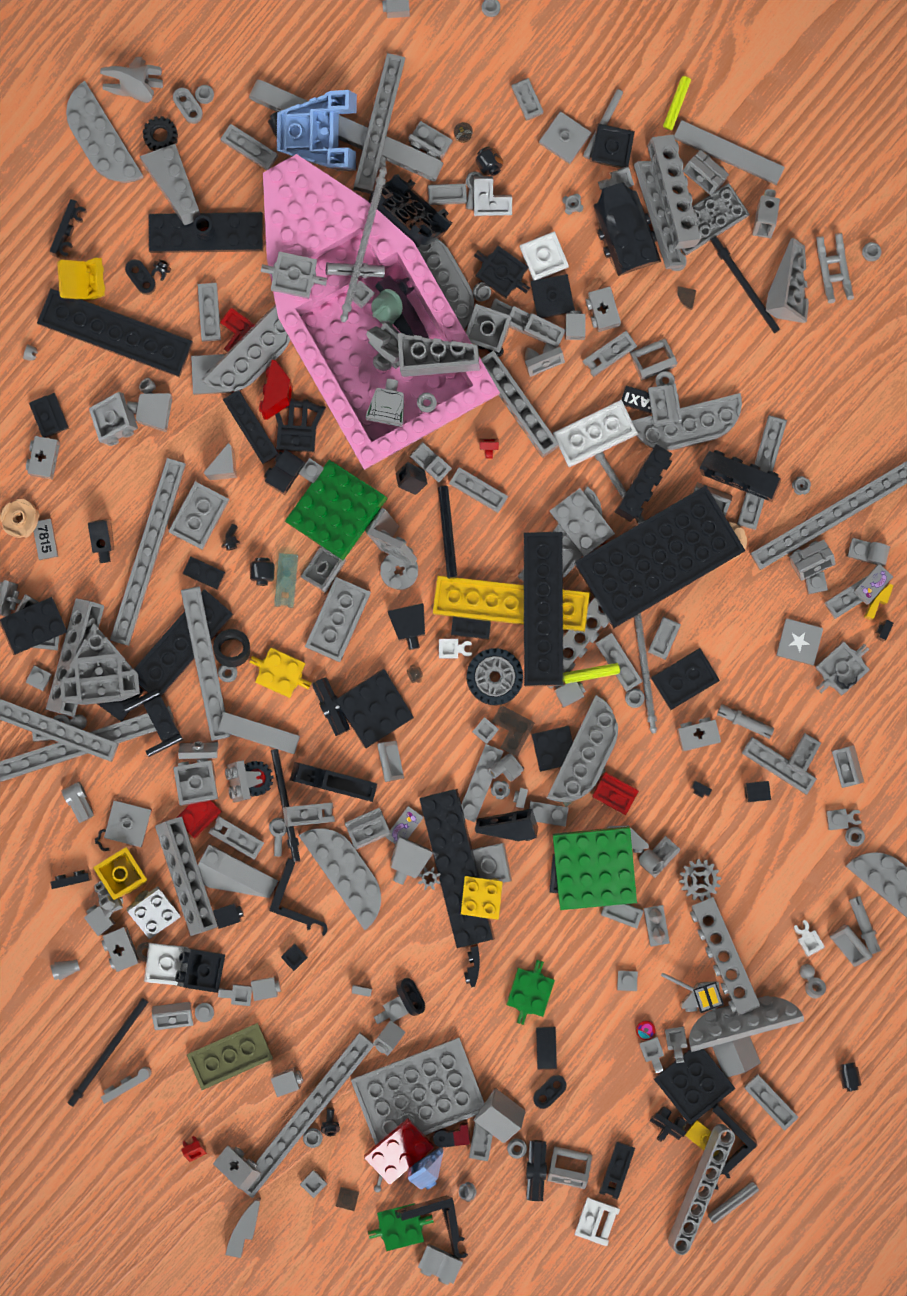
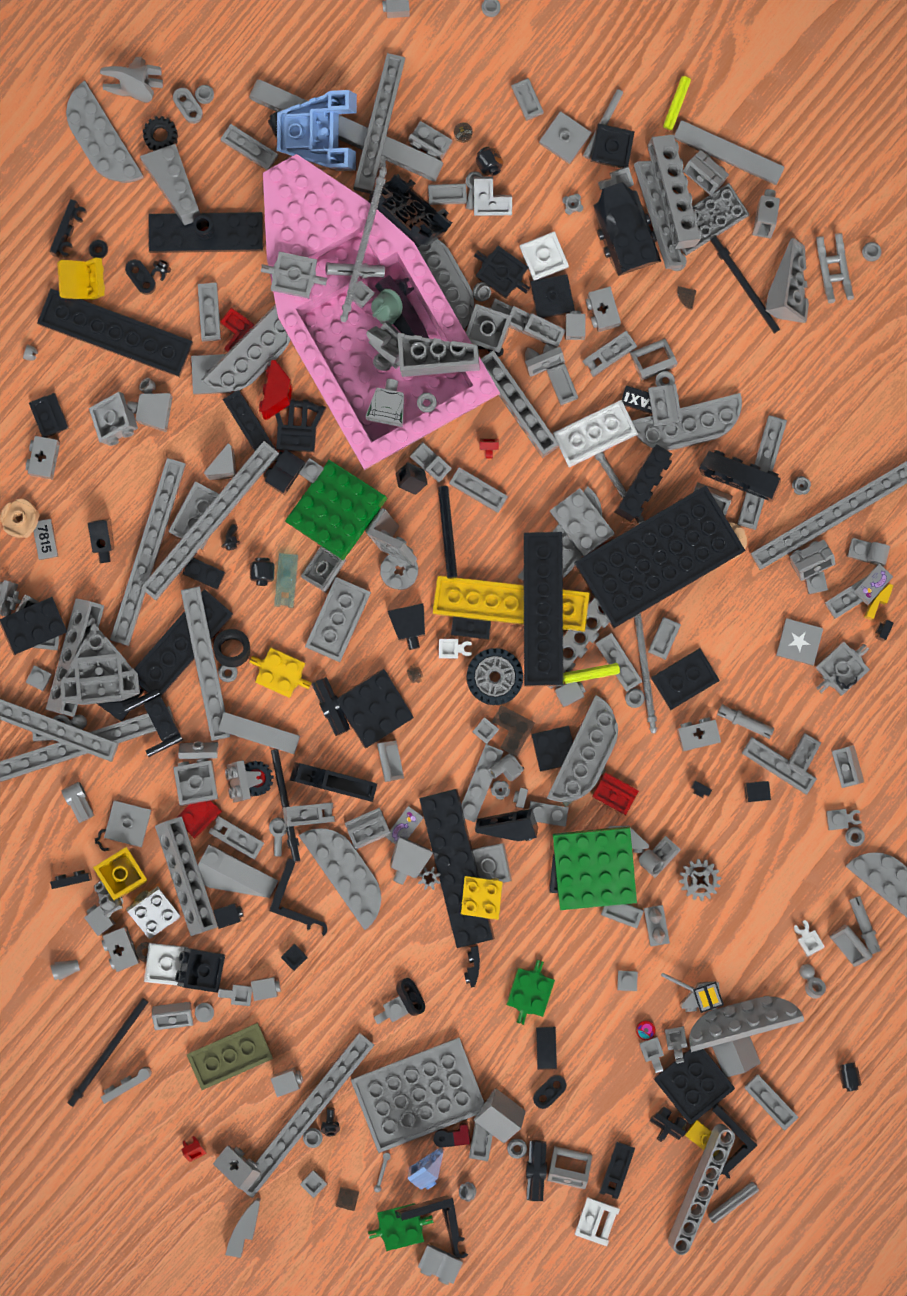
light grey tile [352,984,372,997] -> none
plate [364,1118,434,1185] -> none
light grey brick [373,1020,406,1056] -> none
light grey brick [690,897,760,1016] -> none
none -> black plate [89,240,108,258]
none -> light grey plate [141,441,279,601]
none -> light grey tile [547,363,578,406]

